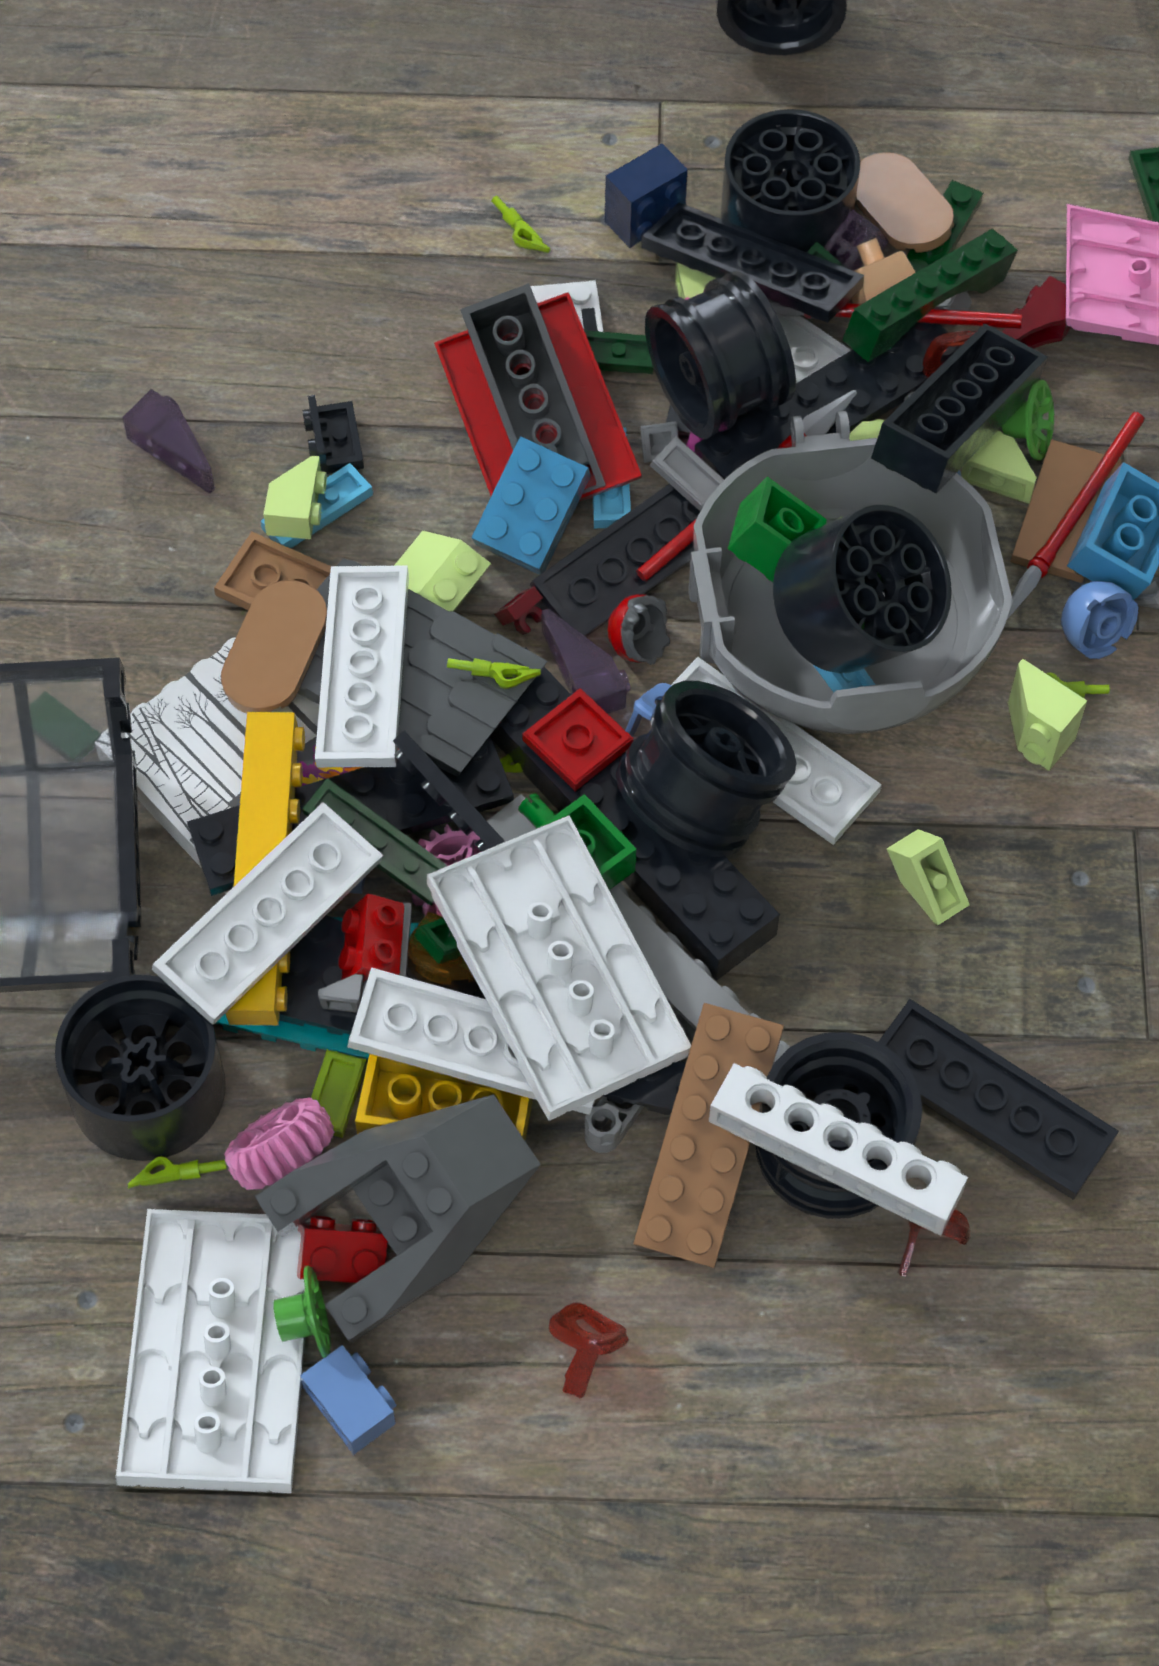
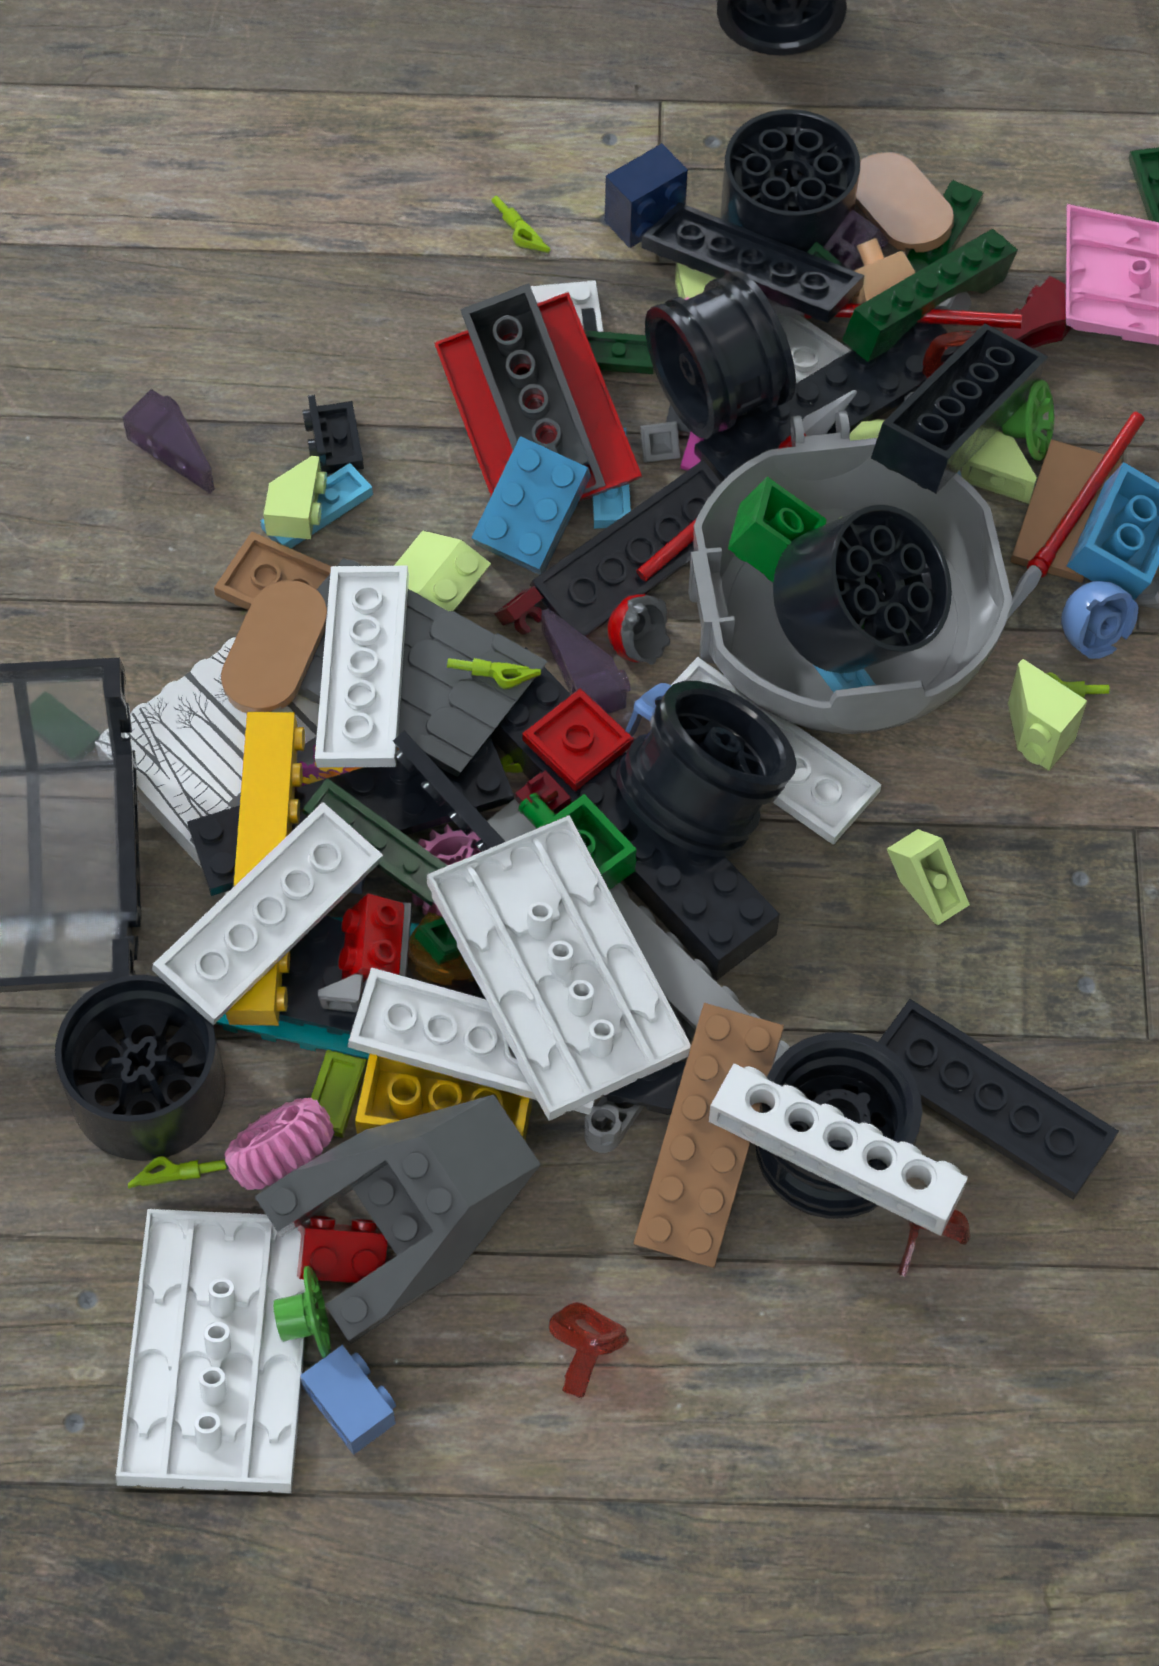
light grey tile [649,436,724,511] -> none
none -> dark red tile [515,770,571,814]

